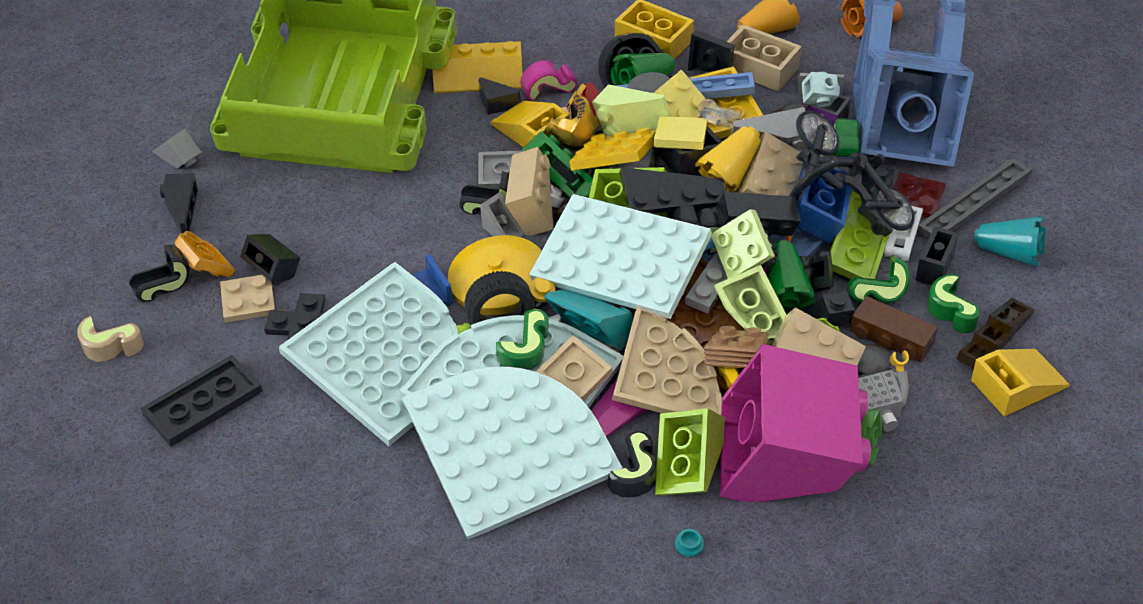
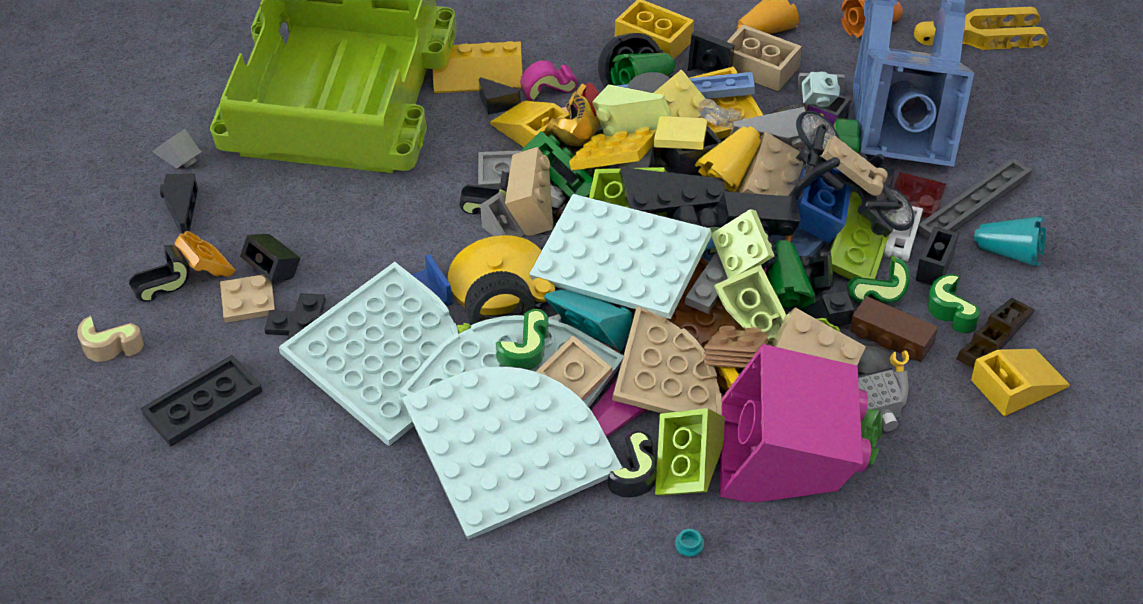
none -> tan plate [822,136,888,195]
none -> yellow piece [914,7,1048,50]

